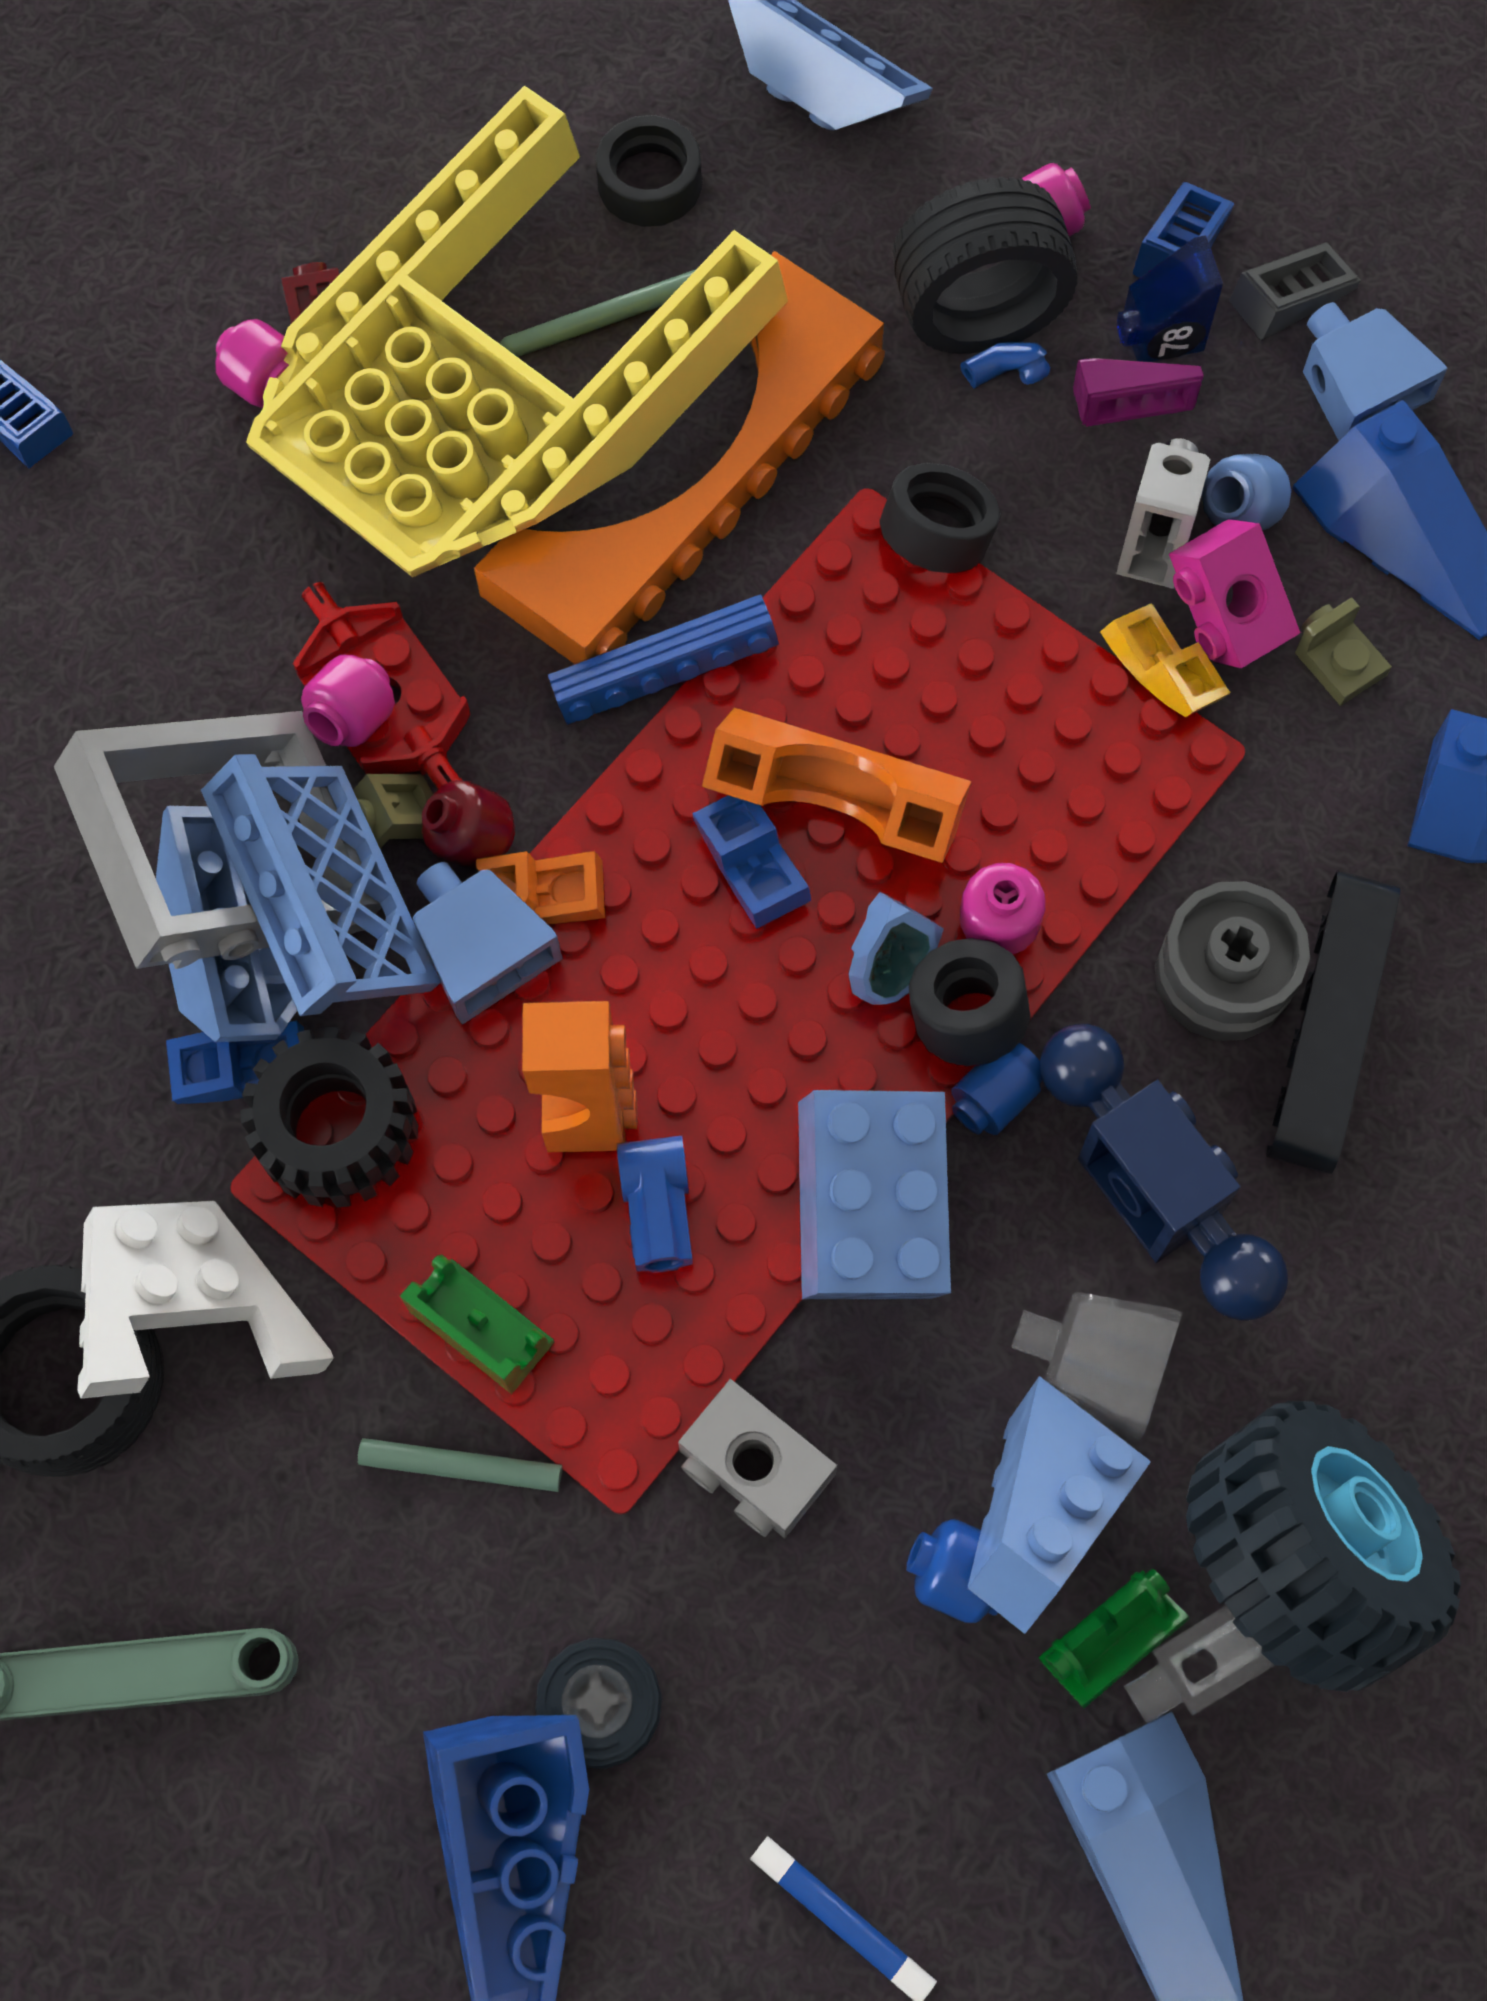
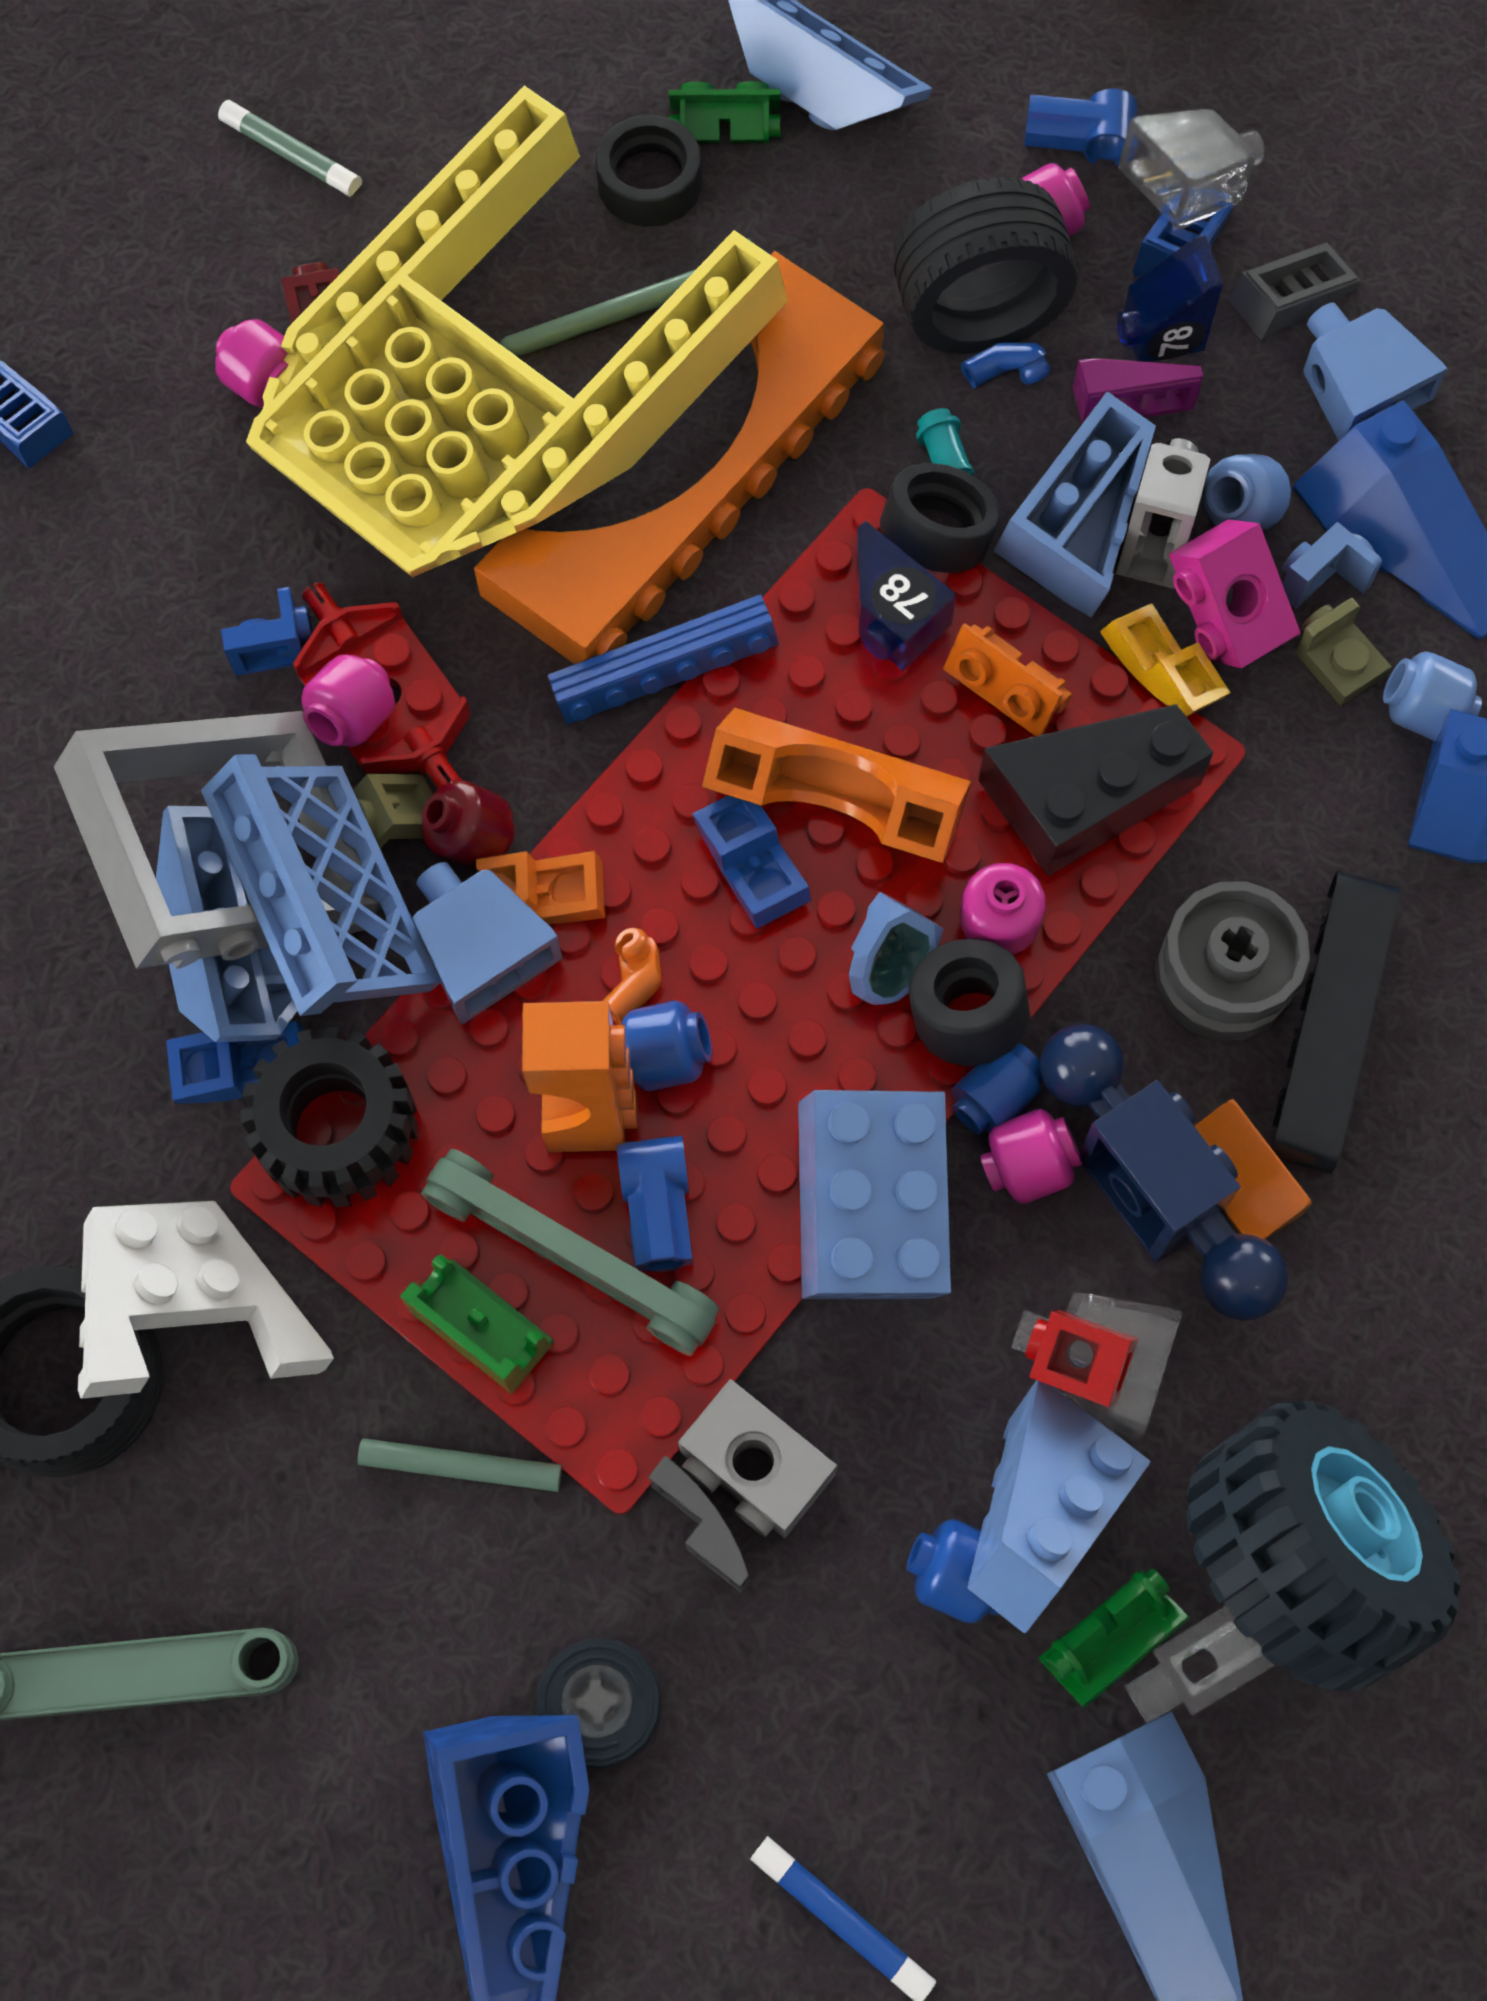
none -> sand green bar [218,100,362,197]
none -> blue bracket [221,587,313,676]
none -> sand green piece [421,1149,720,1356]
none -> orange arm [602,928,662,1025]
none -> blue head [622,1000,713,1091]
none -> dark grey slope [648,1455,749,1593]
none -> green hinge [668,81,780,143]
none -> clear blue slope [855,521,956,671]
none -> teal pin [916,408,974,476]
none -> orange hinge [943,623,1073,736]
none -> black wedge [978,704,1214,876]
none -> dark pink head [980,1109,1083,1204]
none -> medium blue wedge [993,392,1156,617]
none -> blue piece [1024,89,1138,166]
none -> red brick [1025,1310,1140,1407]
none -> clear torso [1118,109,1265,230]
none -> orange slope [1194,1099,1311,1240]
none -> medium blue bracket [1282,522,1382,609]
none -> medium blue head [1383,651,1482,741]

